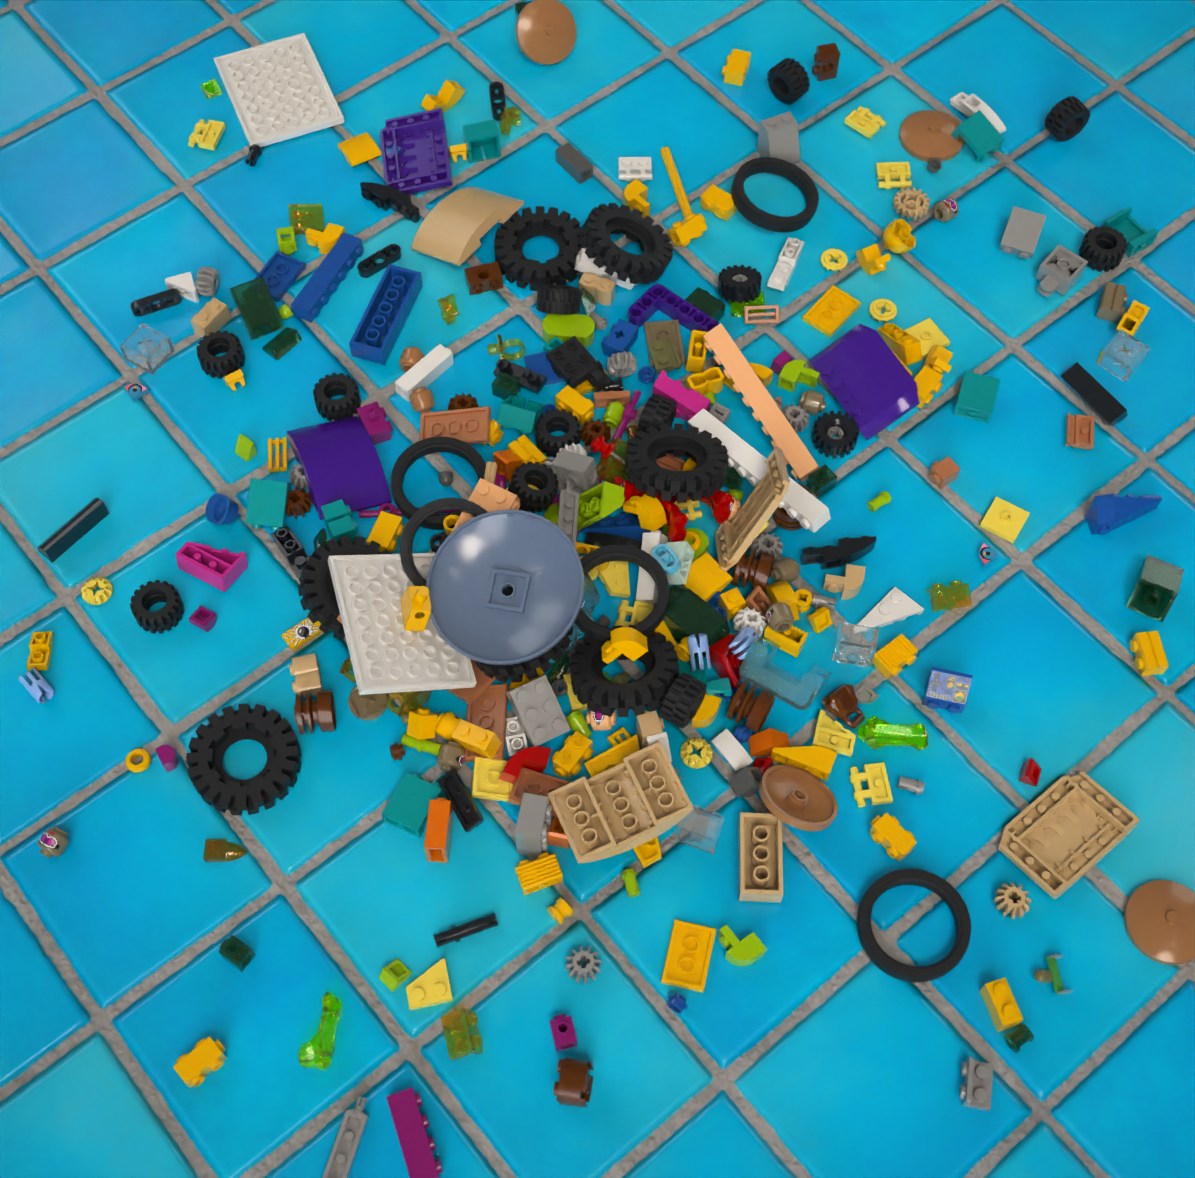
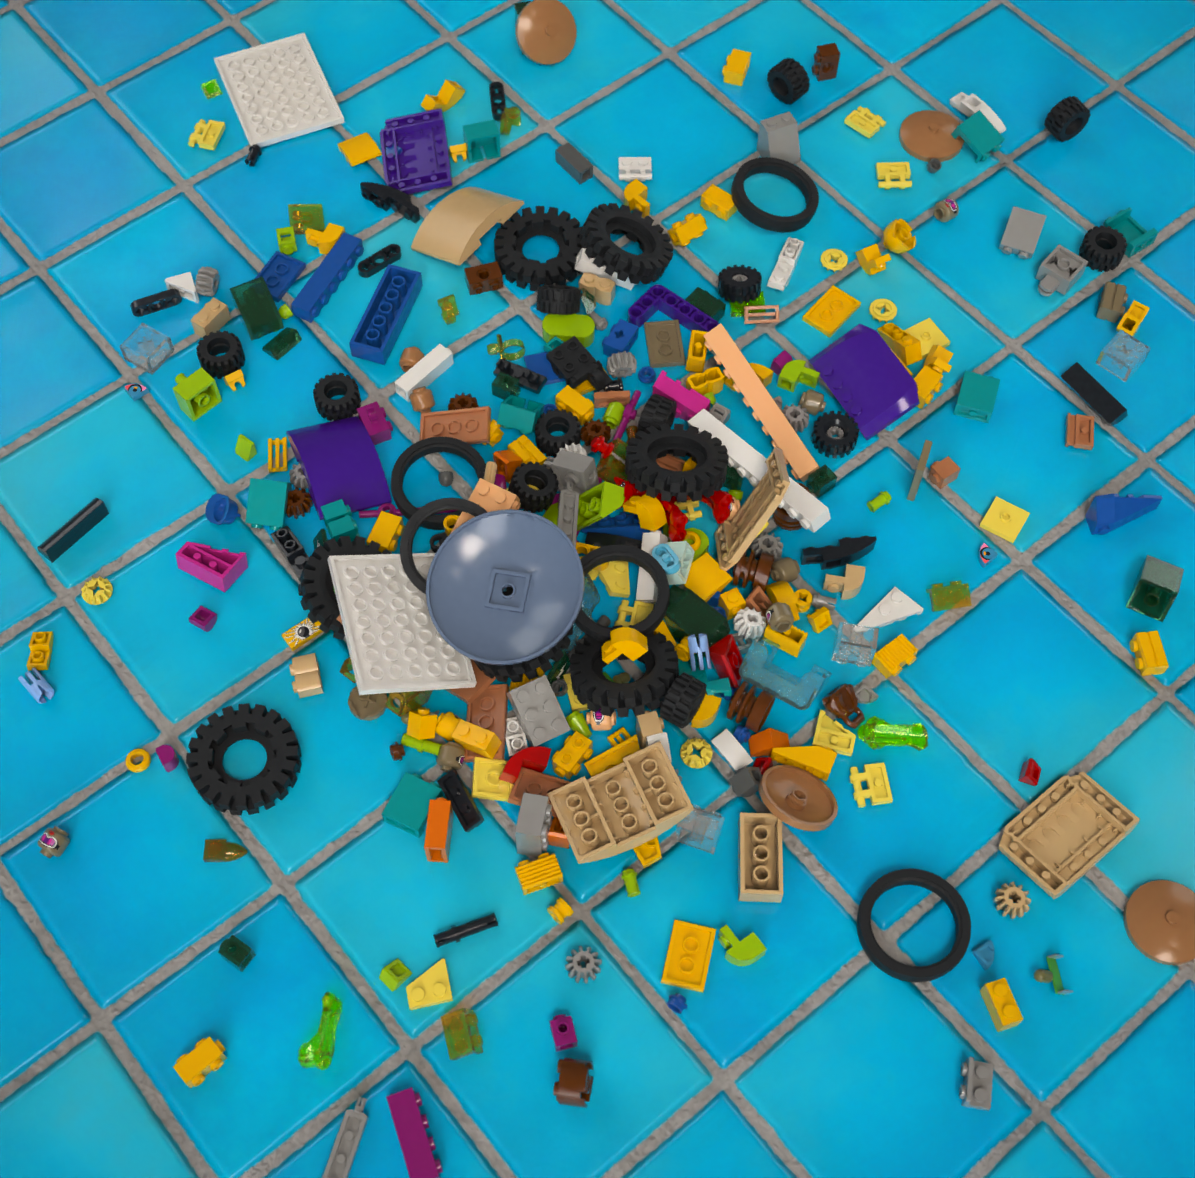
black tyre [130,580,184,634] -> none
reddish brown wheel [294,689,336,735] -> none
yellow torso [400,586,431,632] -> none
olive plate [647,337,681,374] -> none
yellow axle [660,146,692,219] -> none
light blue arm [729,627,759,660] -> none
yellow brick [869,812,917,862] -> none
tan gear [893,187,930,220] -> none
light grey pin [898,776,925,795] -> none
blue slope [922,667,973,713] -> none
clear green bush [1004,1023,1034,1053] -> none
none -> lime brick [173,367,222,422]
none -> dark tan tile [907,440,932,501]
none -> dark azure tile [972,940,994,971]

